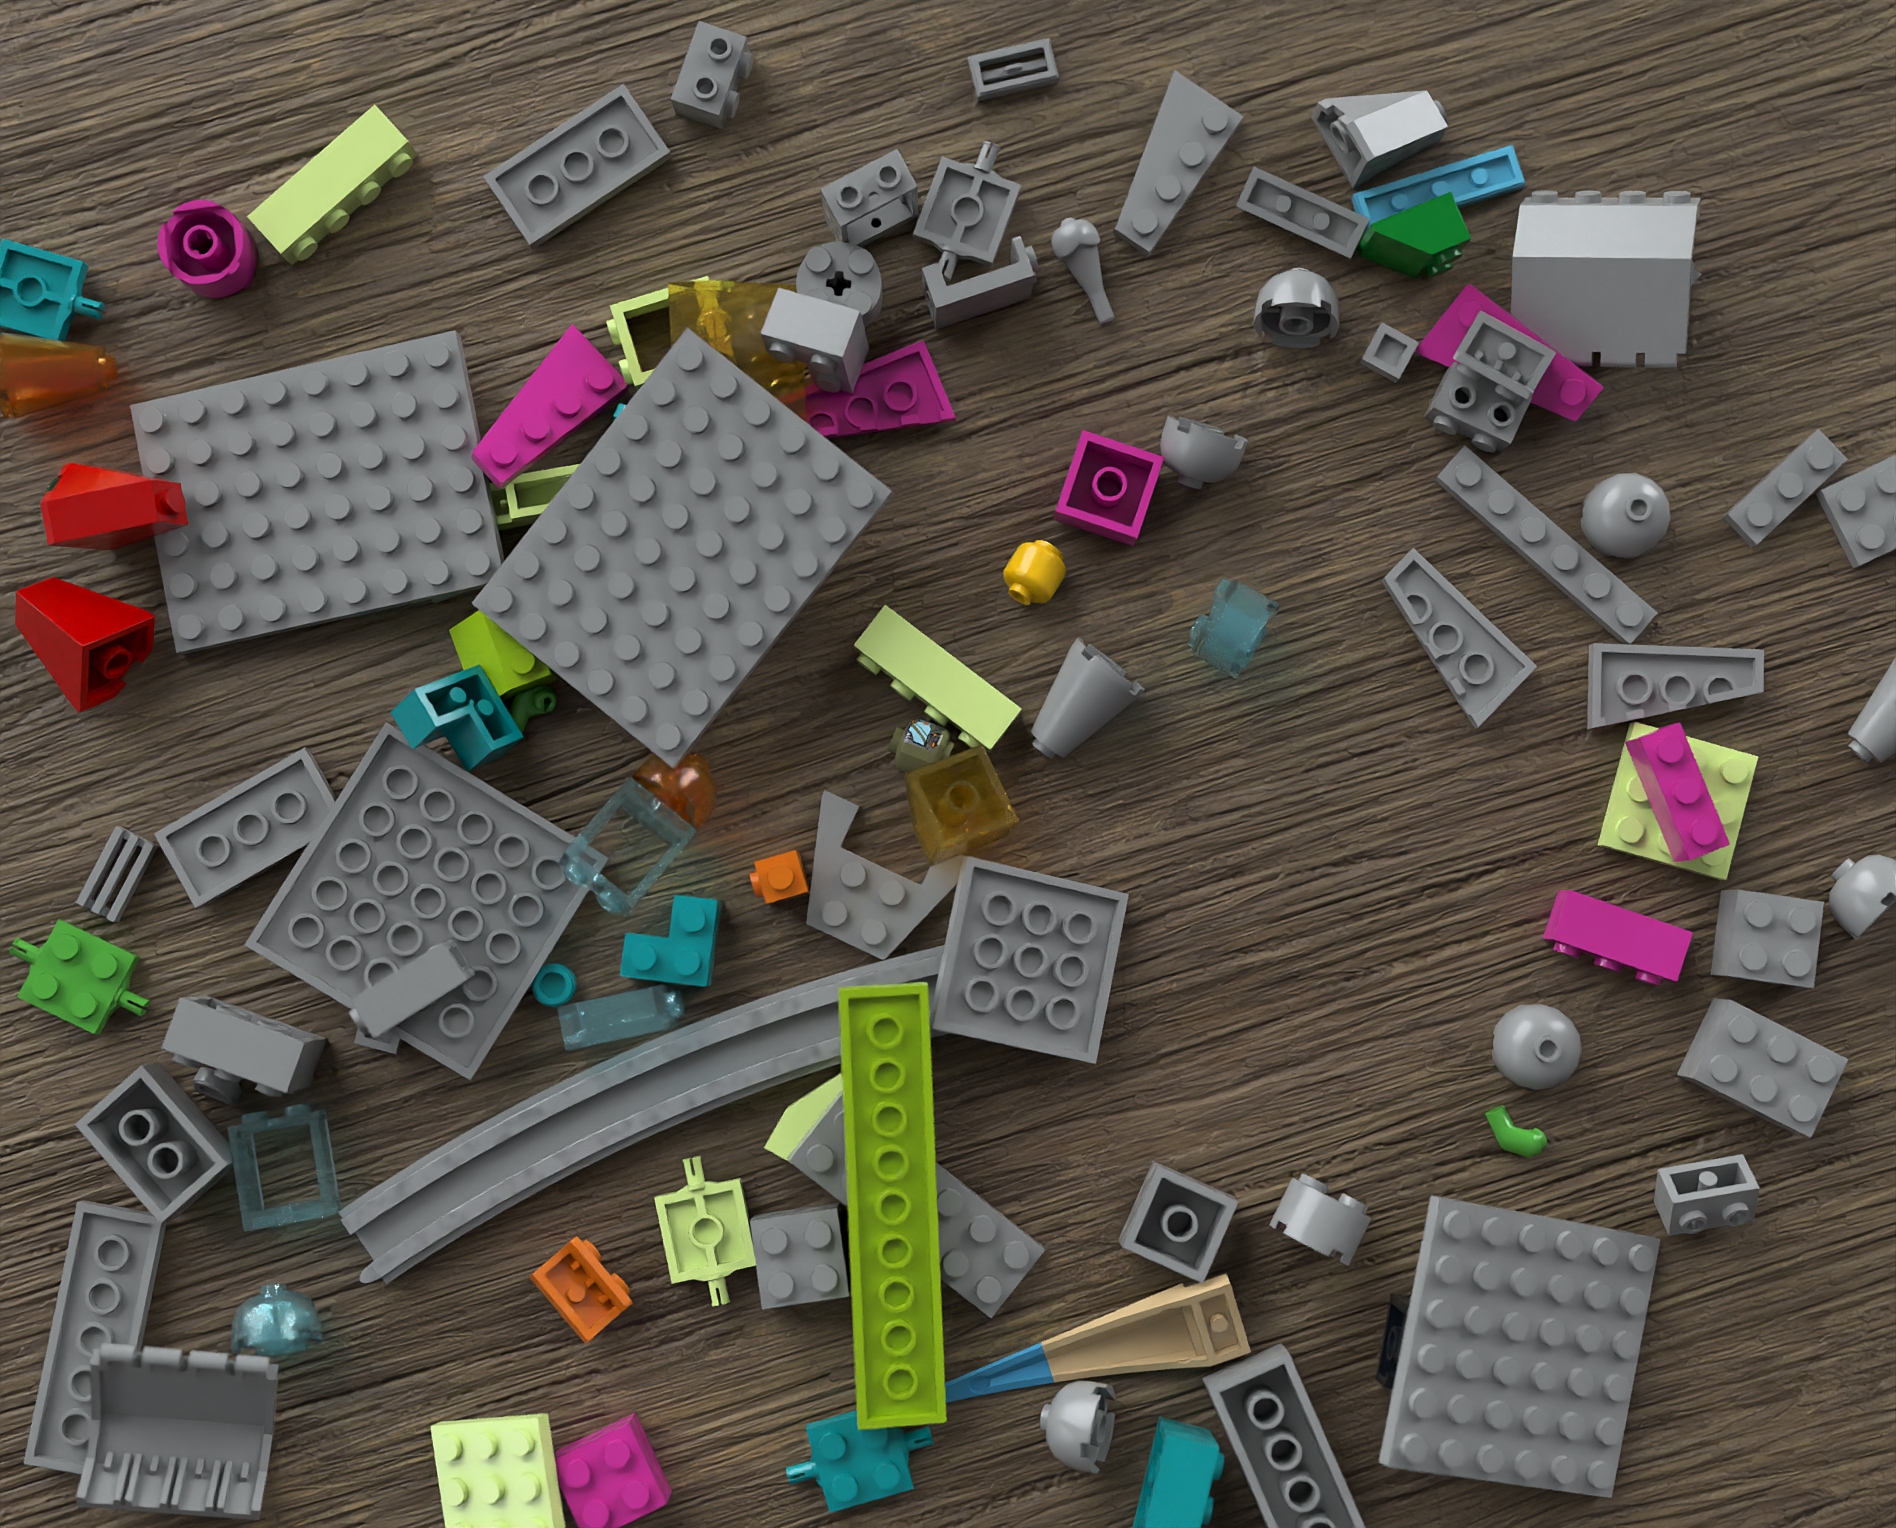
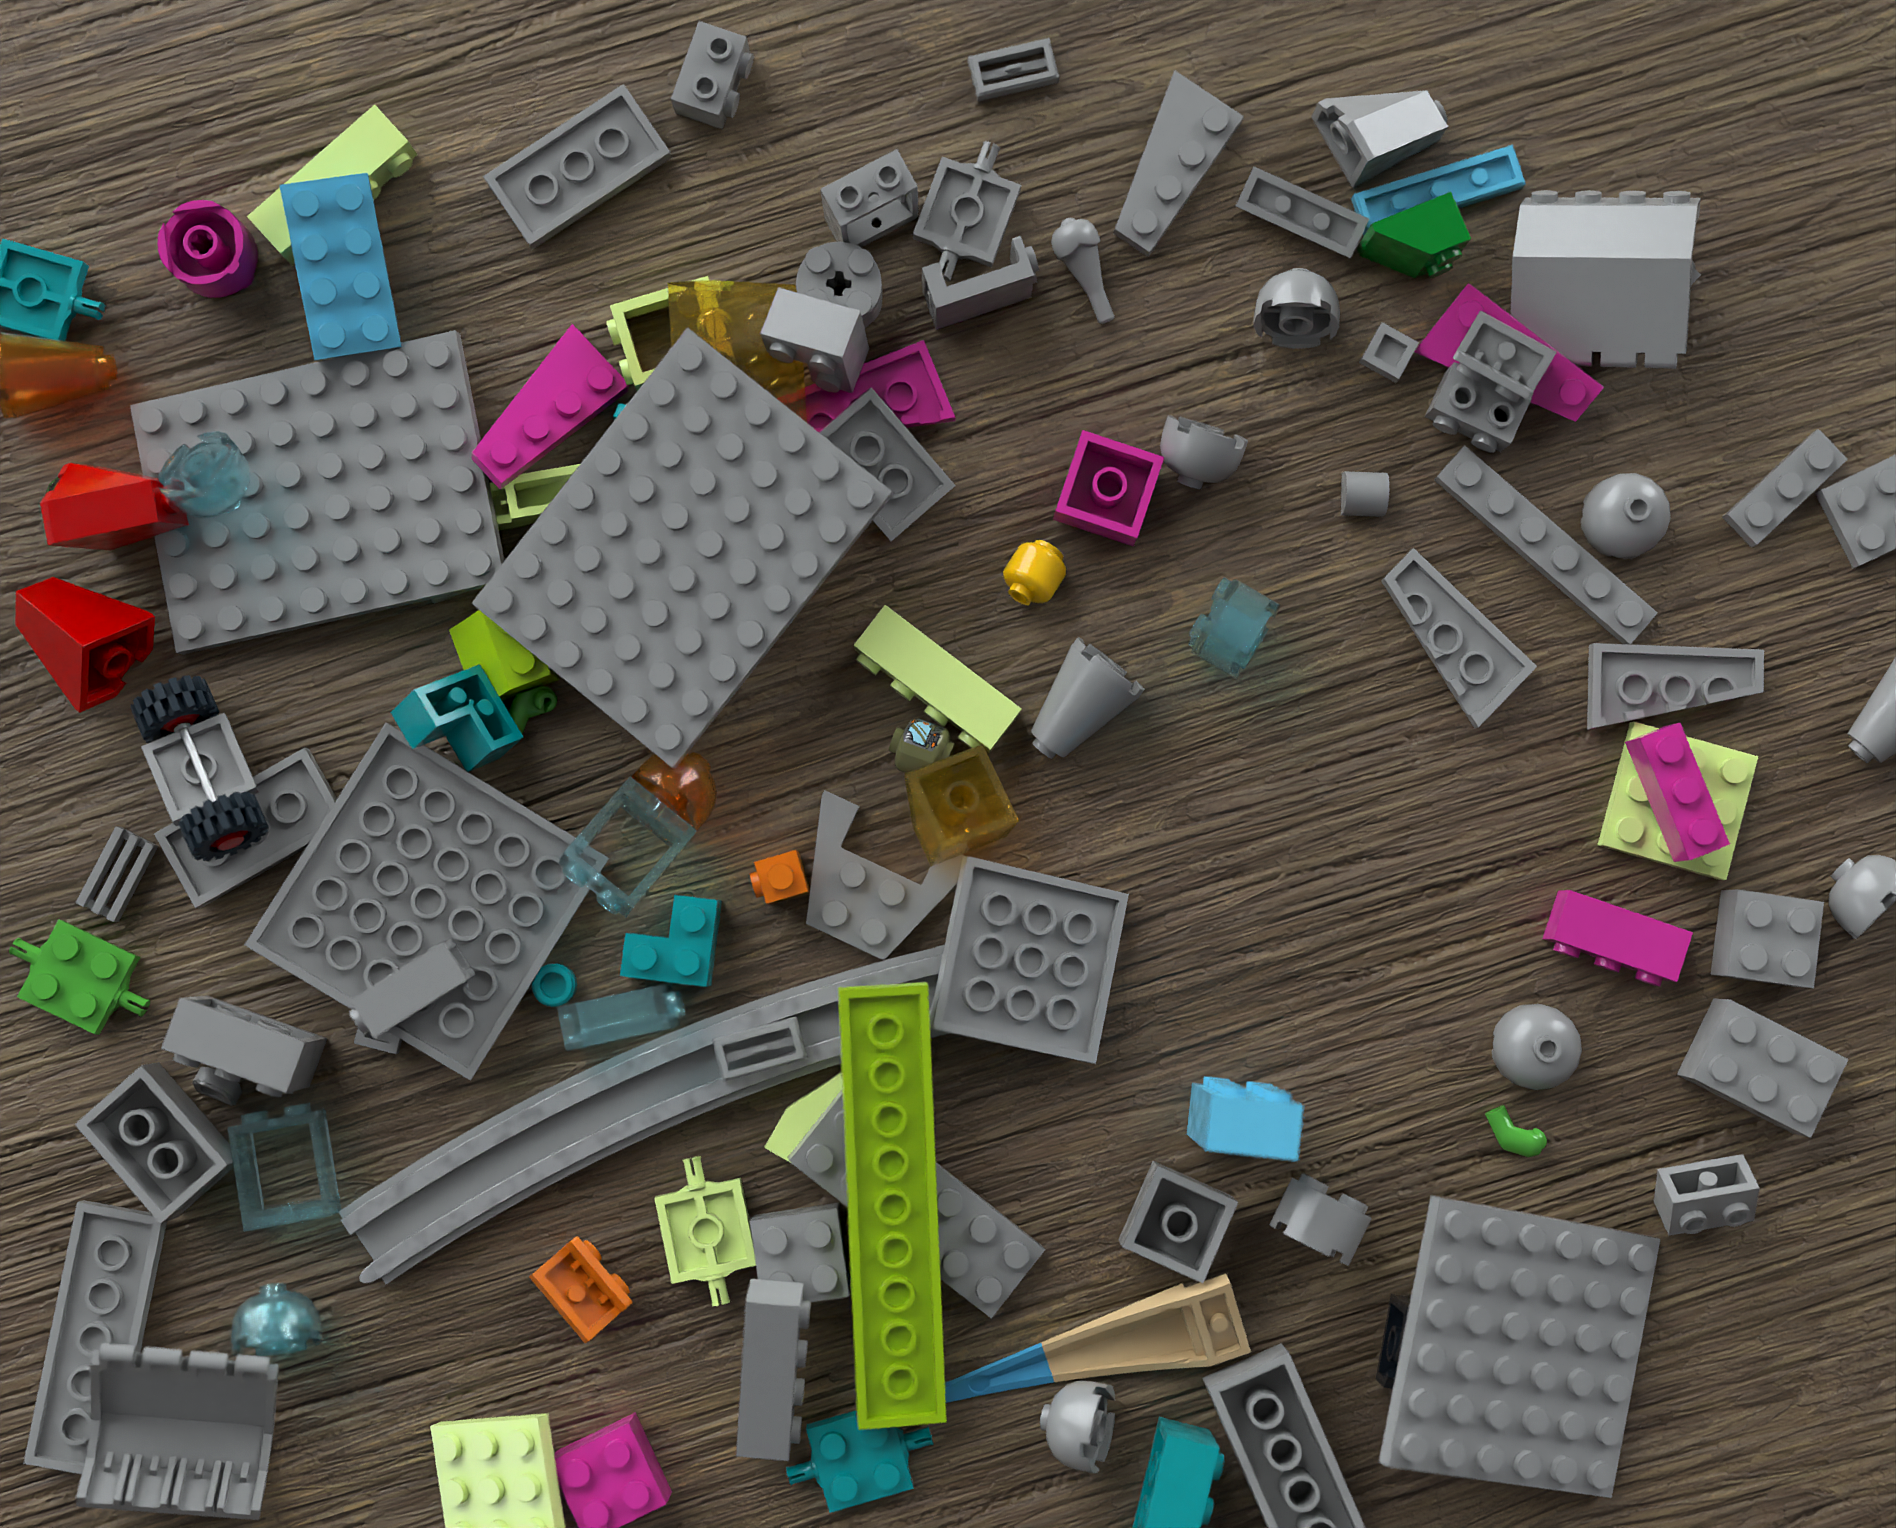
none -> plate [130,675,269,861]
none -> clear light blue cylinder [158,431,250,519]
none -> medium azure brick [279,173,401,361]
none -> light grey tile [712,1016,808,1082]
none -> light grey brick [736,1279,811,1461]
none -> light grey plate [819,387,956,541]
none -> medium azure brick [1187,1076,1303,1161]
none -> light grey brick [1341,471,1389,517]

